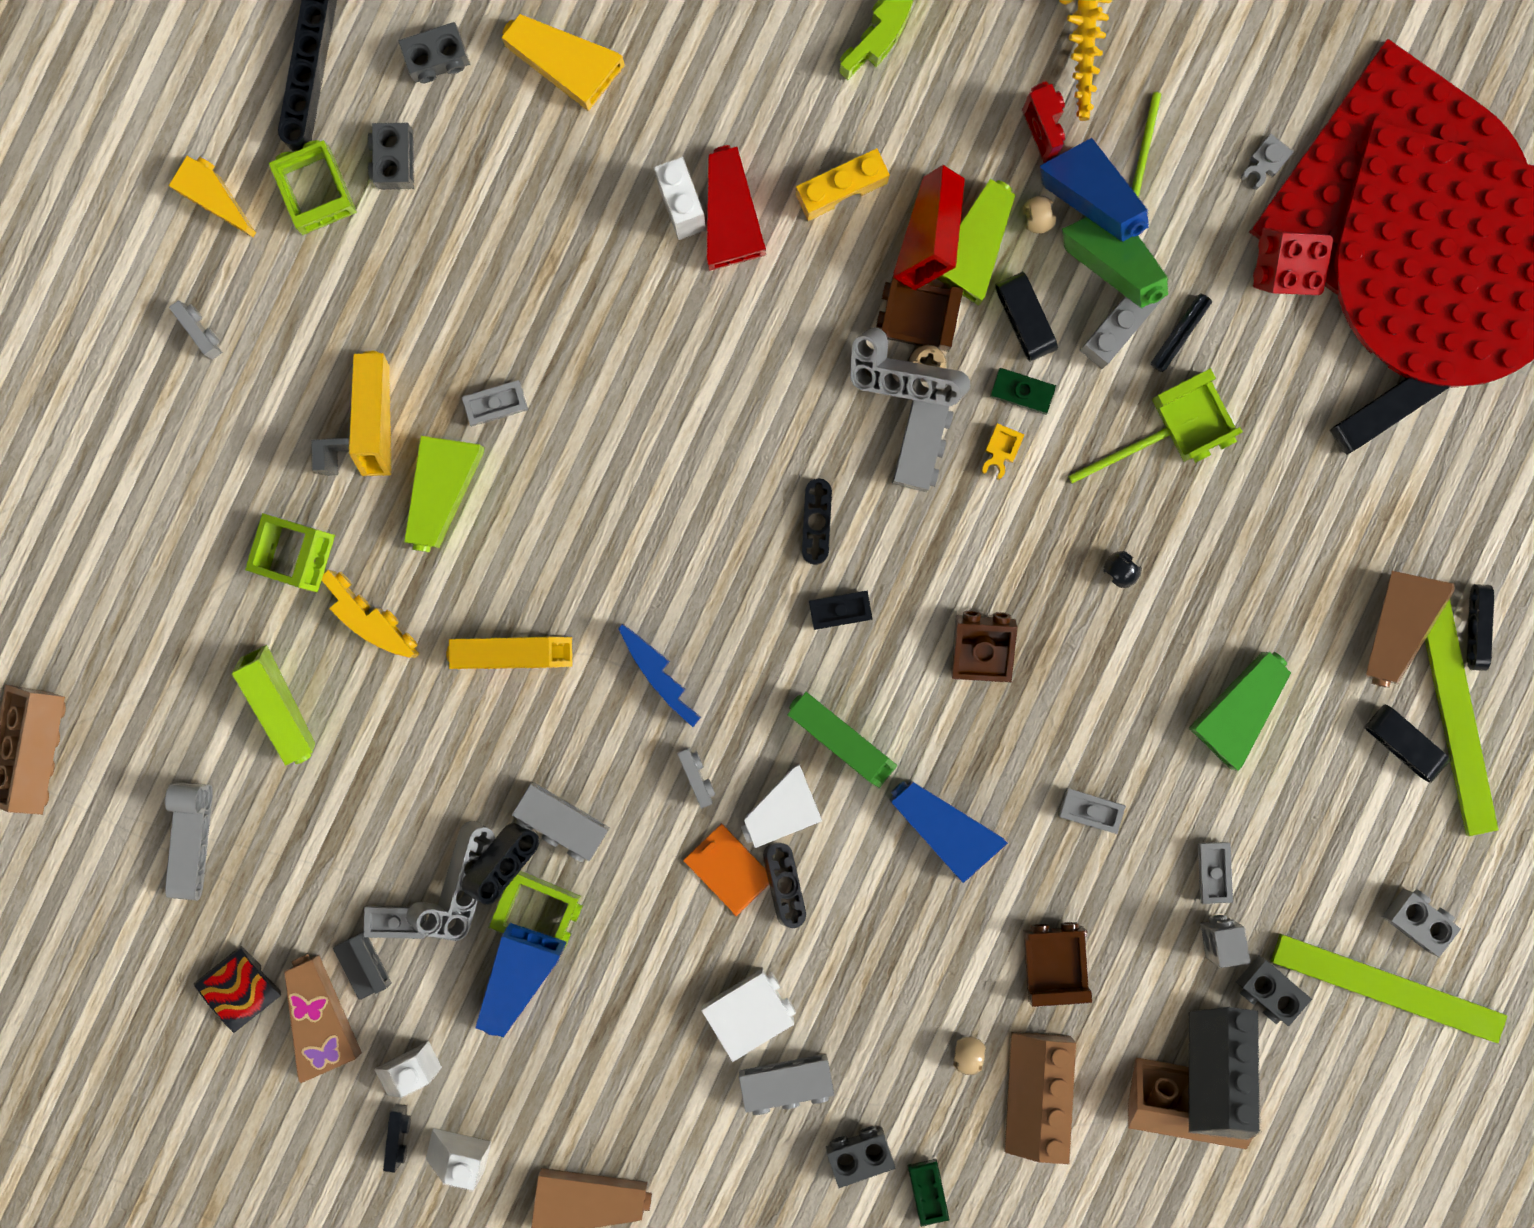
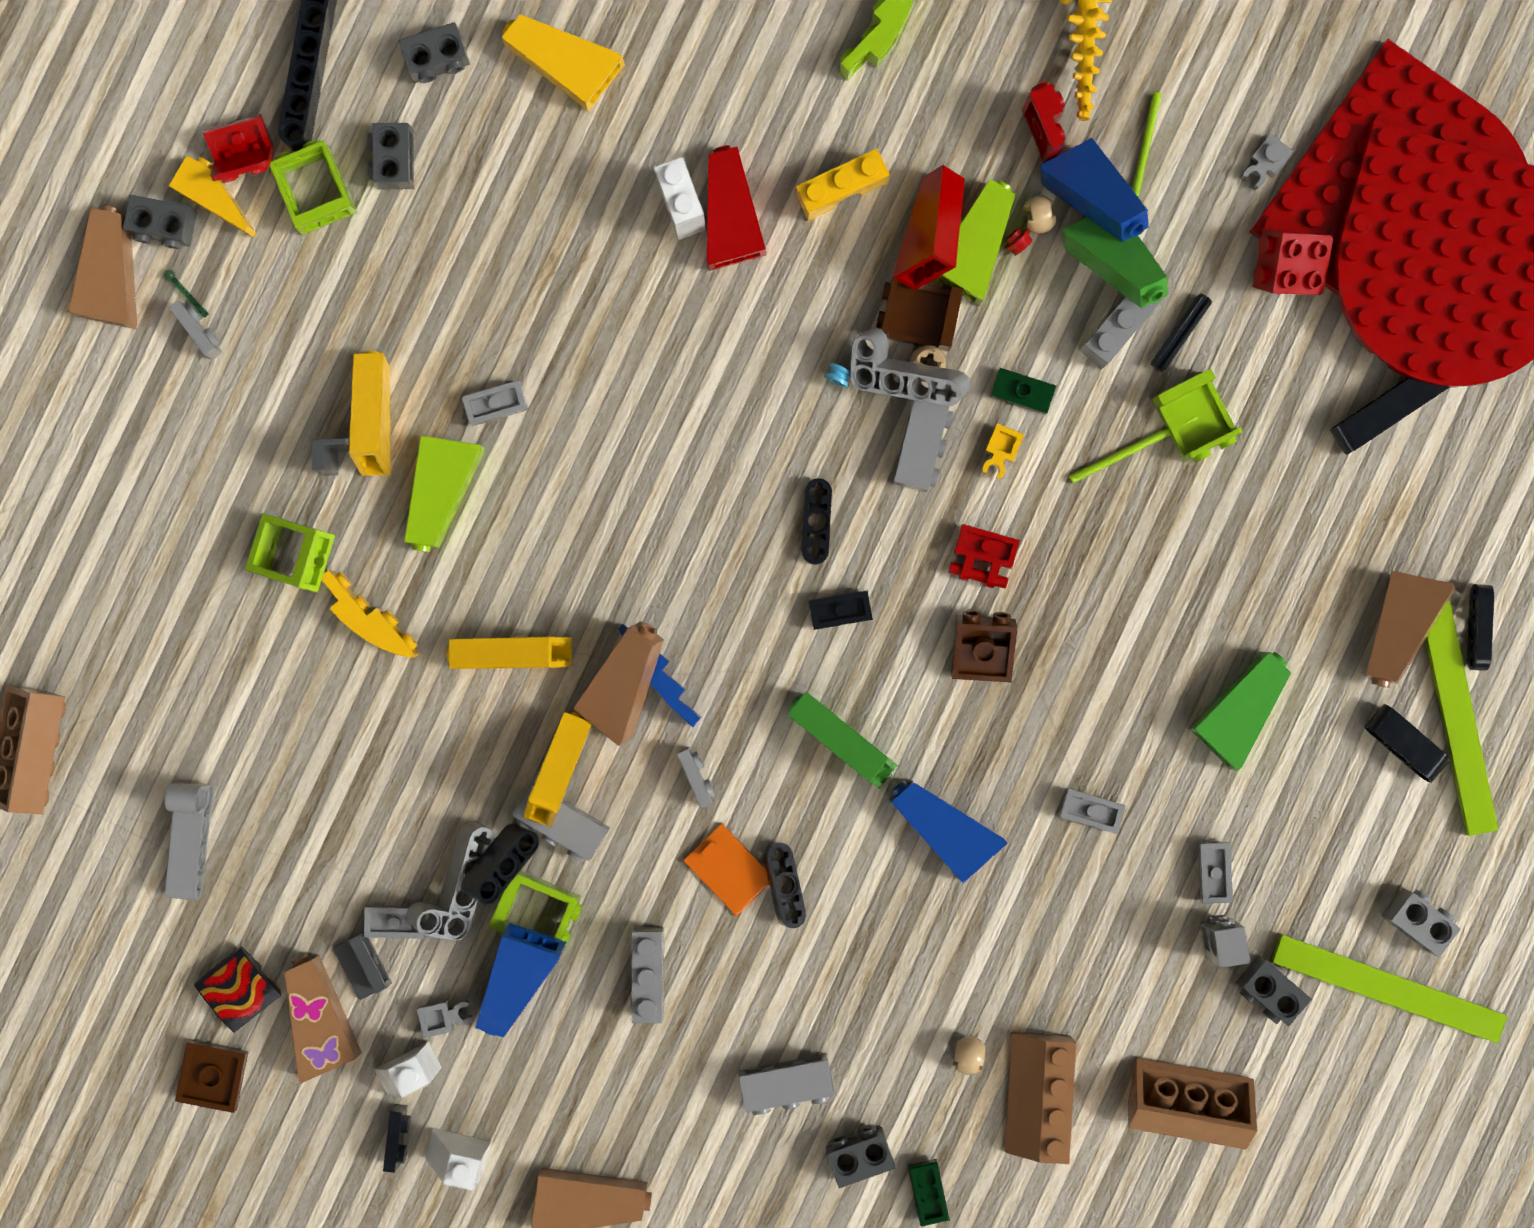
lime slope [232,645,316,766] -> none
white brick [701,968,796,1062] -> none
white slope [741,764,822,848] -> none
black beam [995,272,1058,362] -> none
reddish brown panel [1023,922,1092,1007] -> none
black piece [1103,551,1142,588] -> none
dark grey slope [1188,1007,1260,1140] -> none
none -> medium nougat slope [68,205,137,329]
none -> dark grey brick [123,194,197,249]
none -> clear green hinge [164,269,209,318]
none -> reddish brown plate [175,1040,249,1113]
none -> red bracket [203,114,274,183]
none -> light grey plate [417,1000,474,1038]
none -> yellow slope [523,712,591,828]
none -> medium nougat slope [573,621,664,746]
none -> light grey brick [632,927,664,1023]
none -> medium azure bush [824,363,851,388]
none -> red plate [948,524,1020,589]
none -> red plate [1004,228,1033,256]

